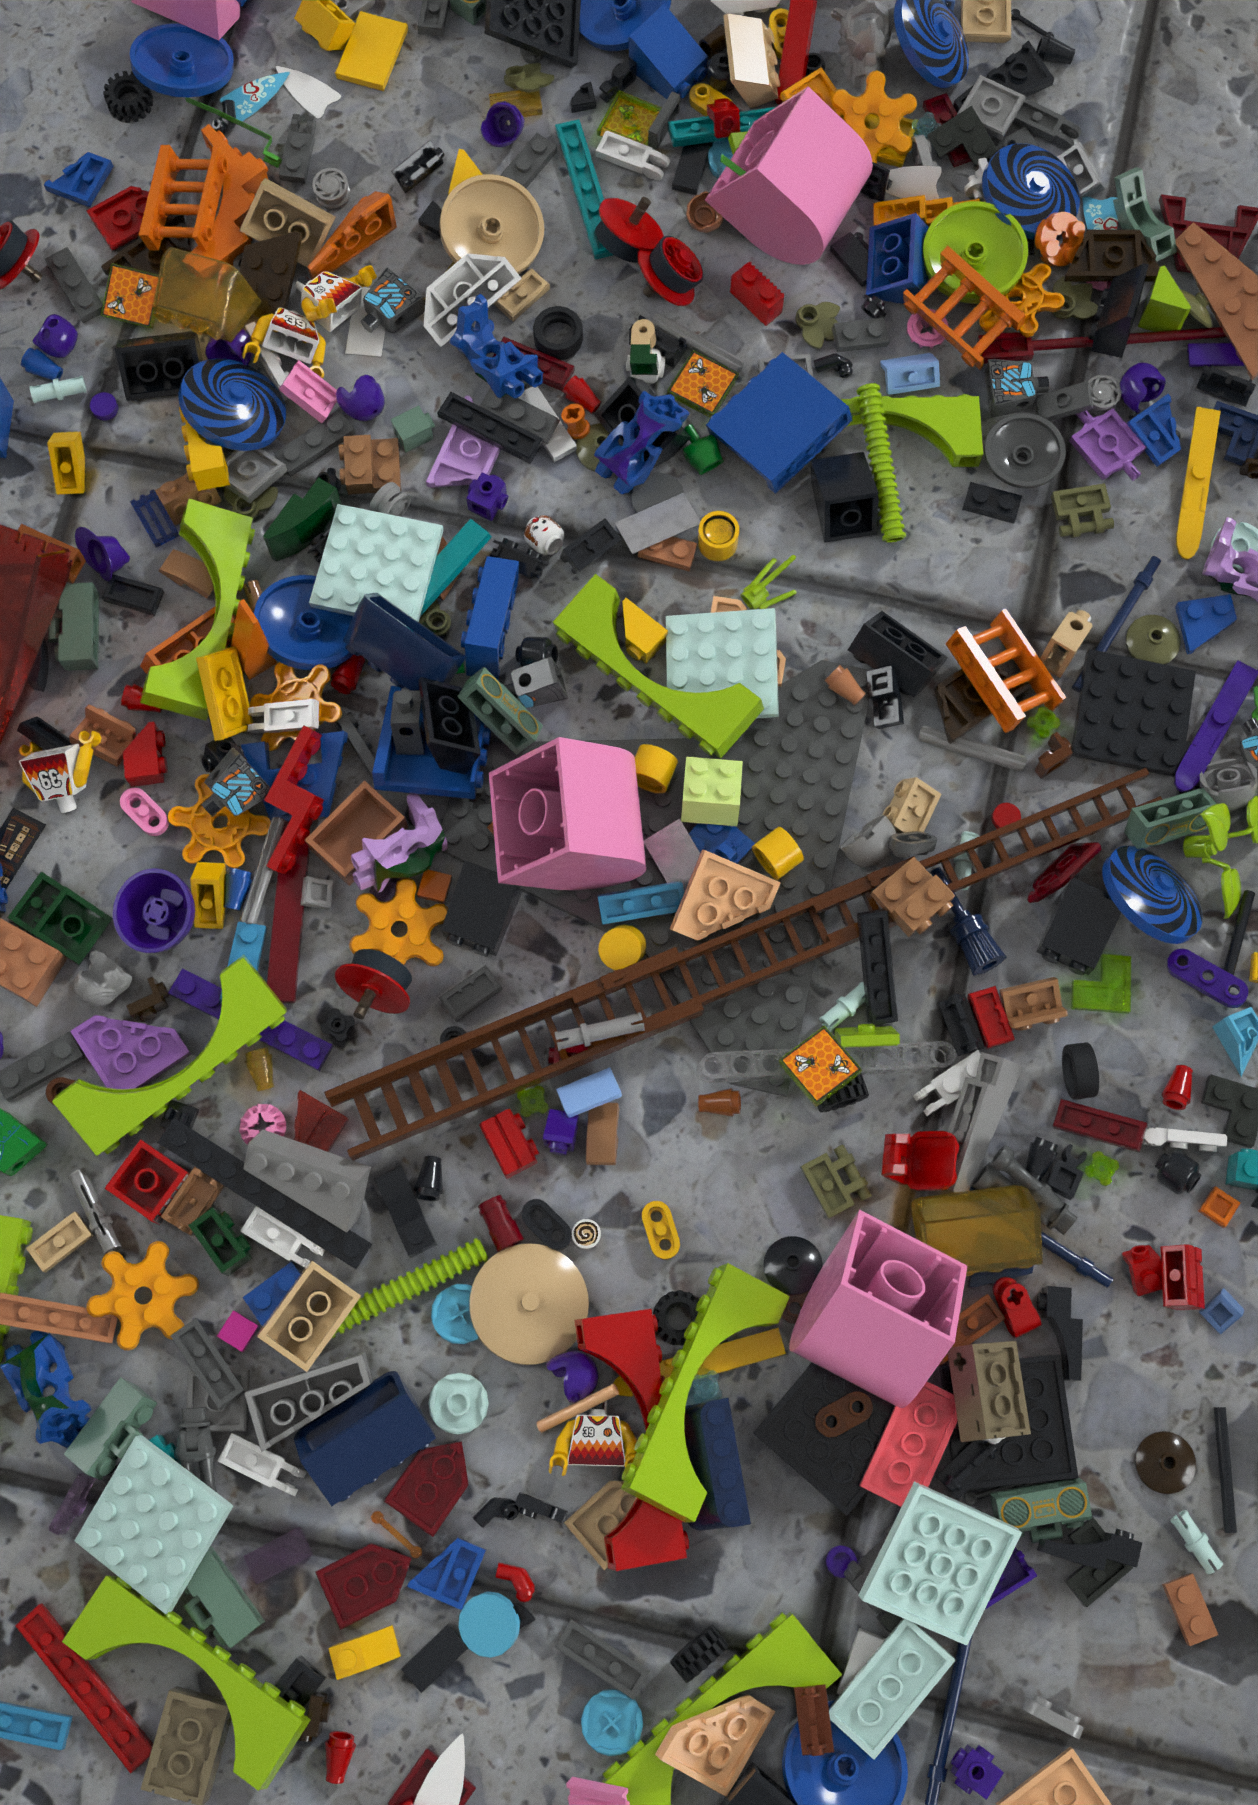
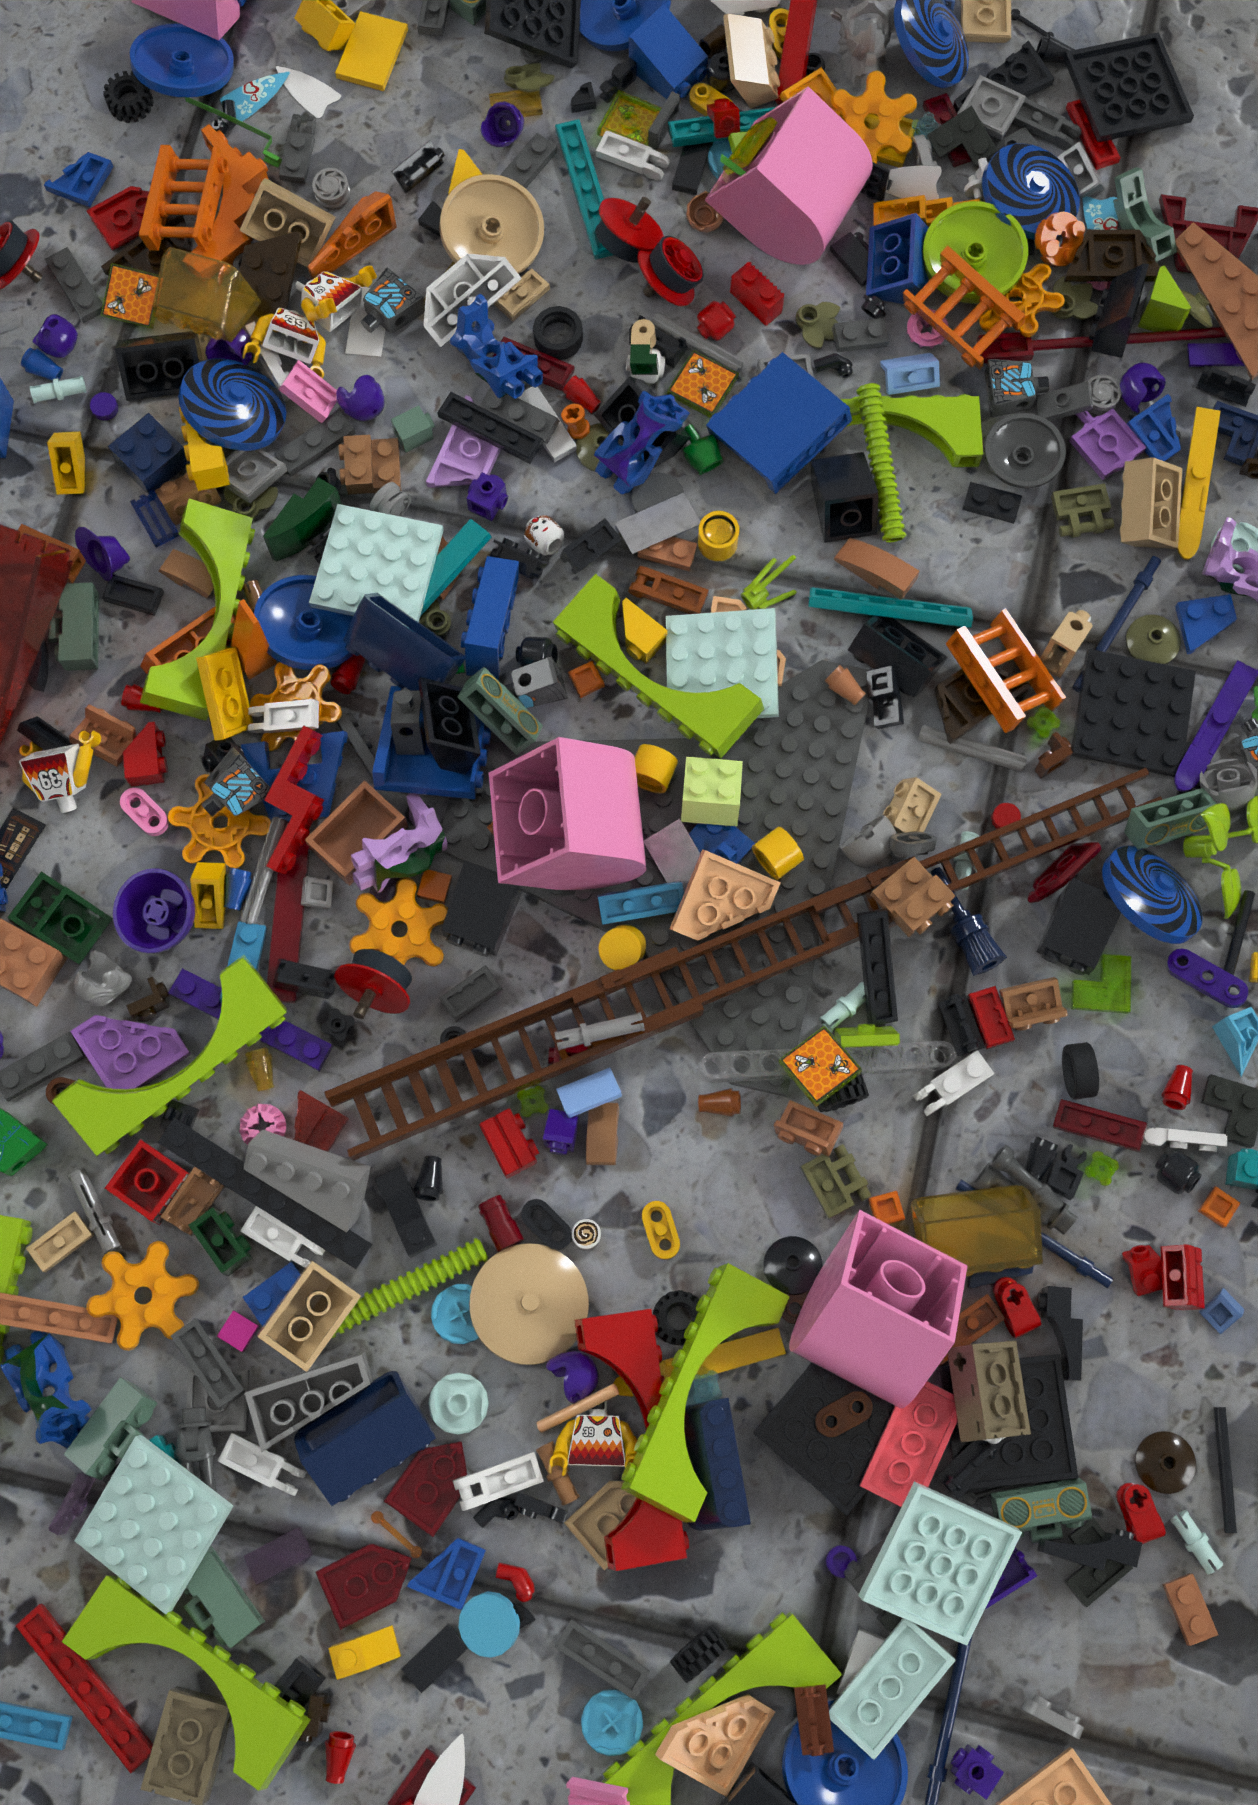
red piece [881,1131,959,1191] -> none
light grey wedge [948,1052,1022,1195] -> none
none -> dark blue brick [108,413,190,496]
none -> black hinge [272,958,336,999]
none -> white plate [453,1452,544,1511]
none -> medium nougat pin [536,1441,580,1506]
none -> orange tile [568,661,605,698]
none -> dark orange plate [628,566,709,614]
none -> red head [696,301,736,341]
none -> clear neon green tile [722,117,778,175]
none -> nougat bracket [774,1100,843,1157]
none -> teal tile [808,587,973,628]
none -> nougat slope [834,538,920,600]
none -> orange tile [868,1191,905,1224]
none -> black plate [1063,32,1194,143]
none -> red tile [1066,99,1121,170]
none -> red piece [1116,1483,1166,1544]
none -> tan slope [1120,457,1182,549]

